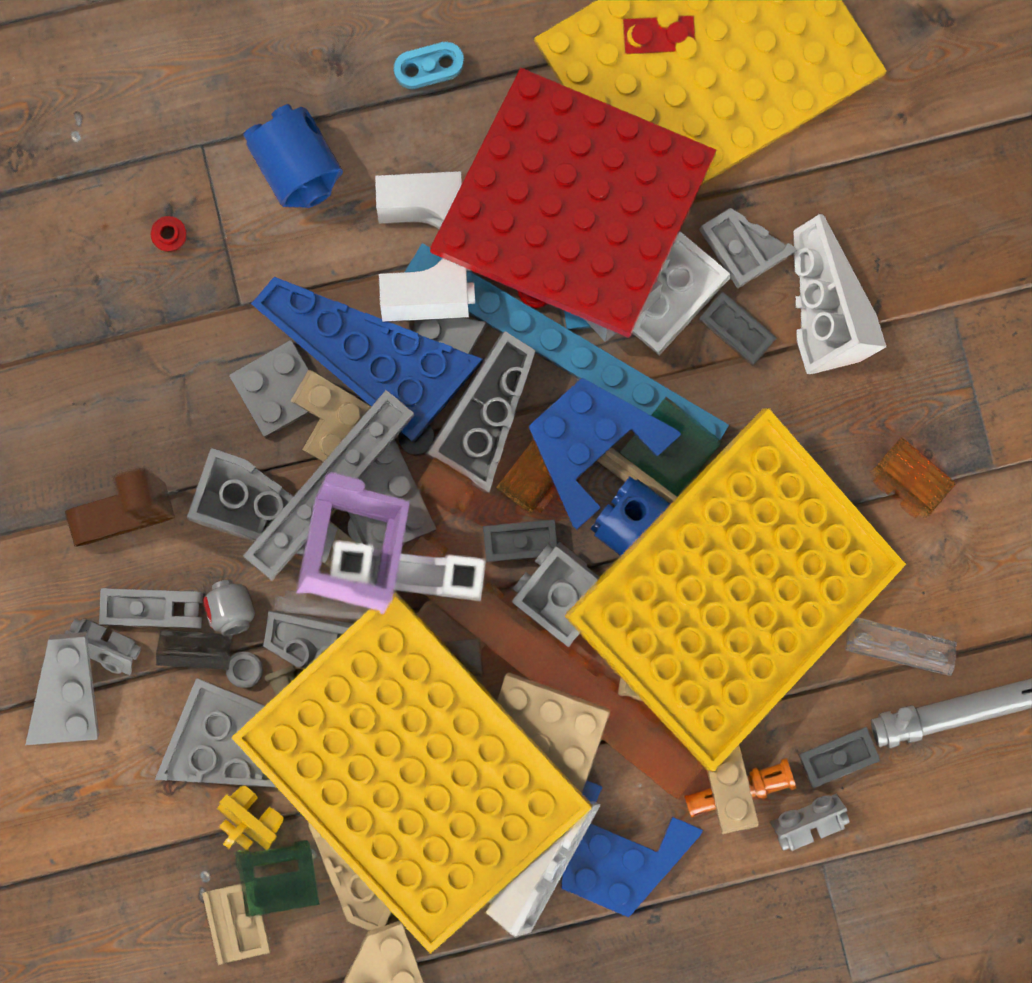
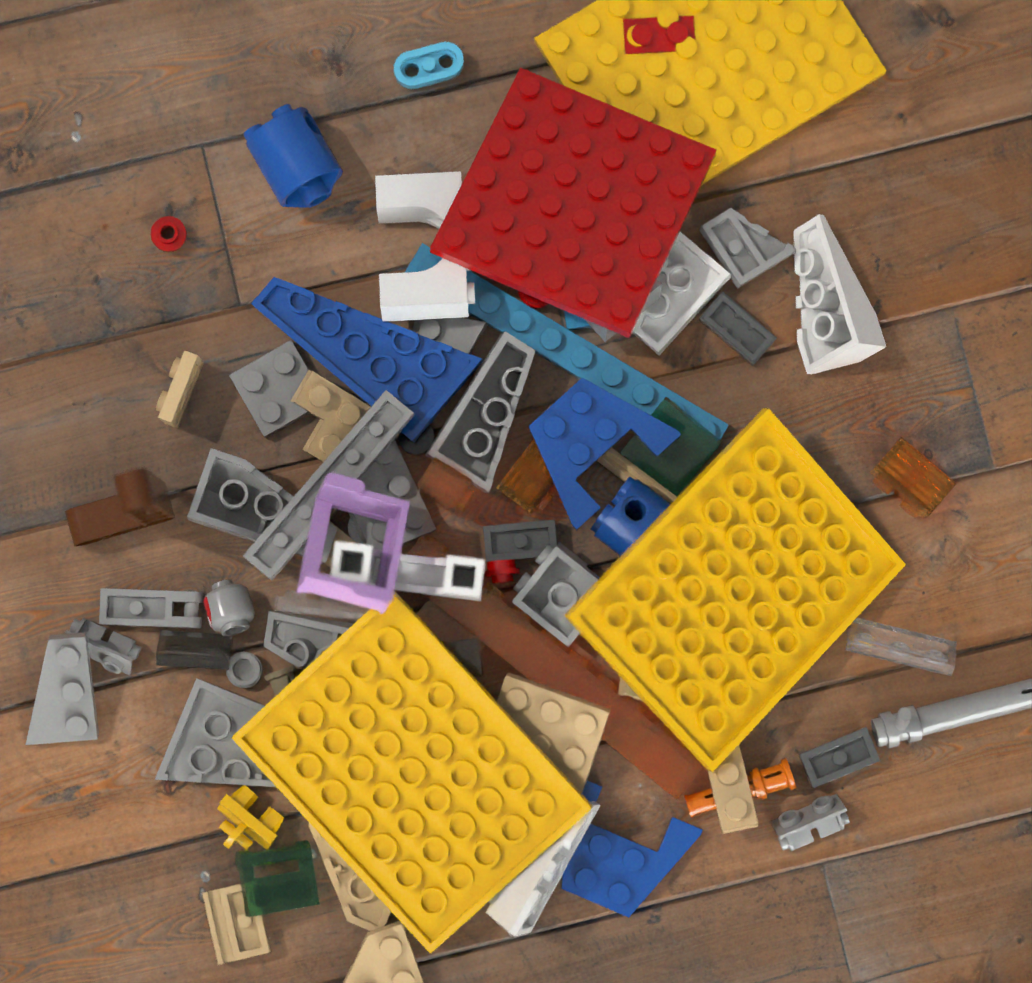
none -> tan plate [156,350,204,429]
none -> red plate [484,559,520,584]

